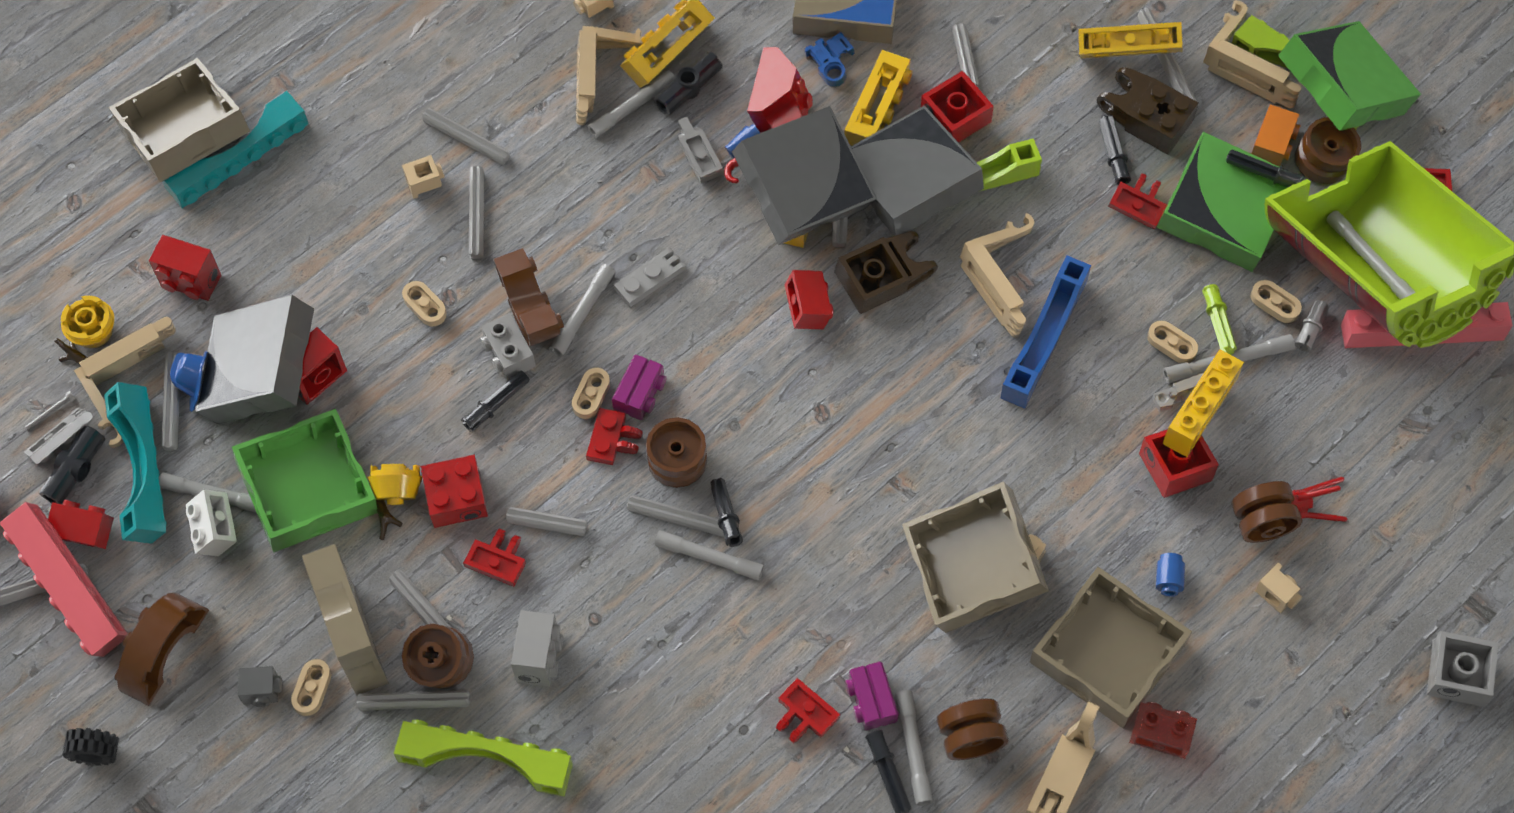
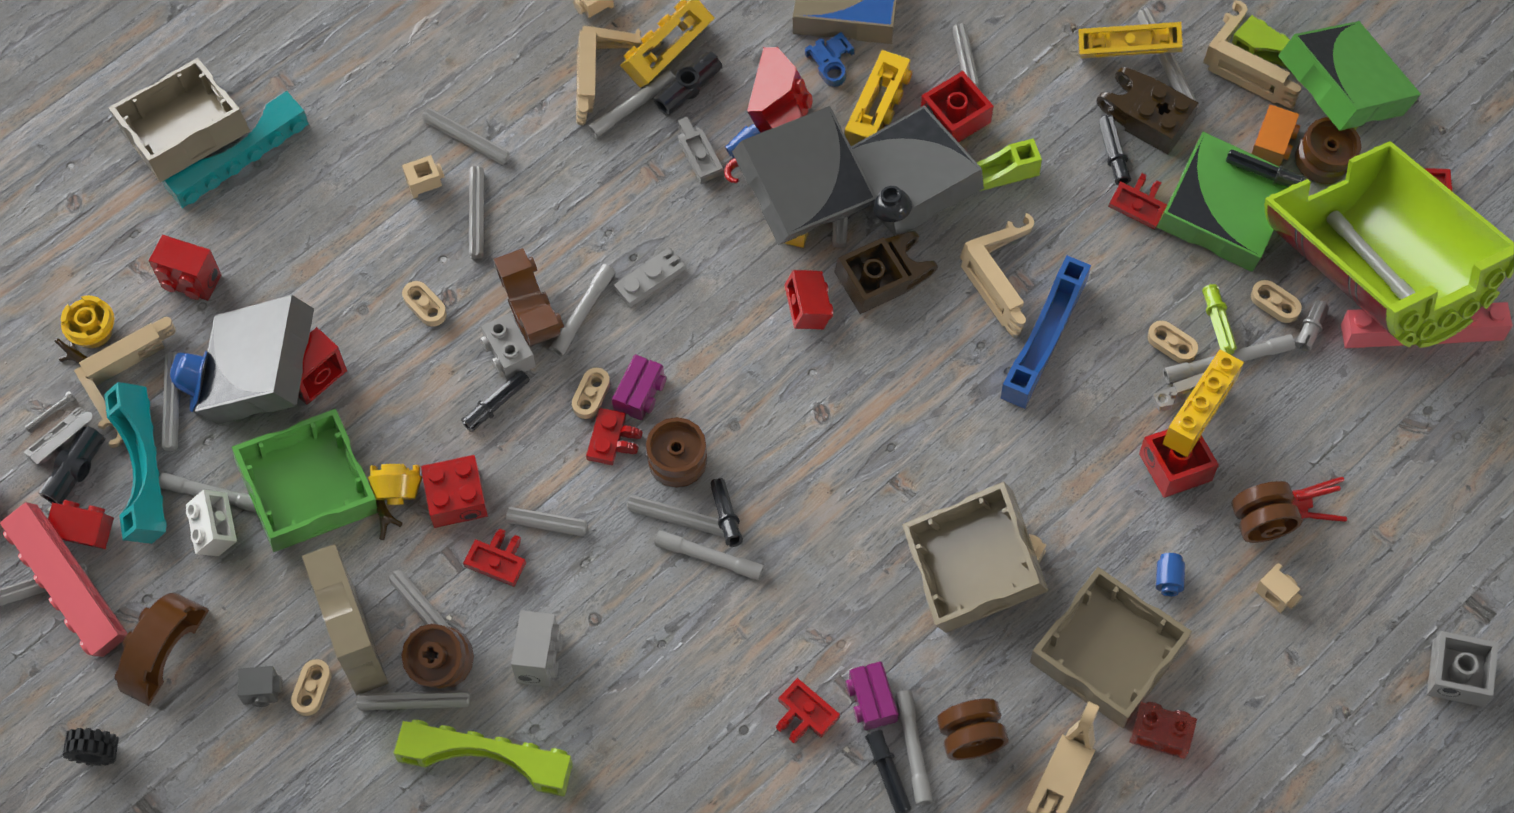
none -> black piece [874,186,912,222]

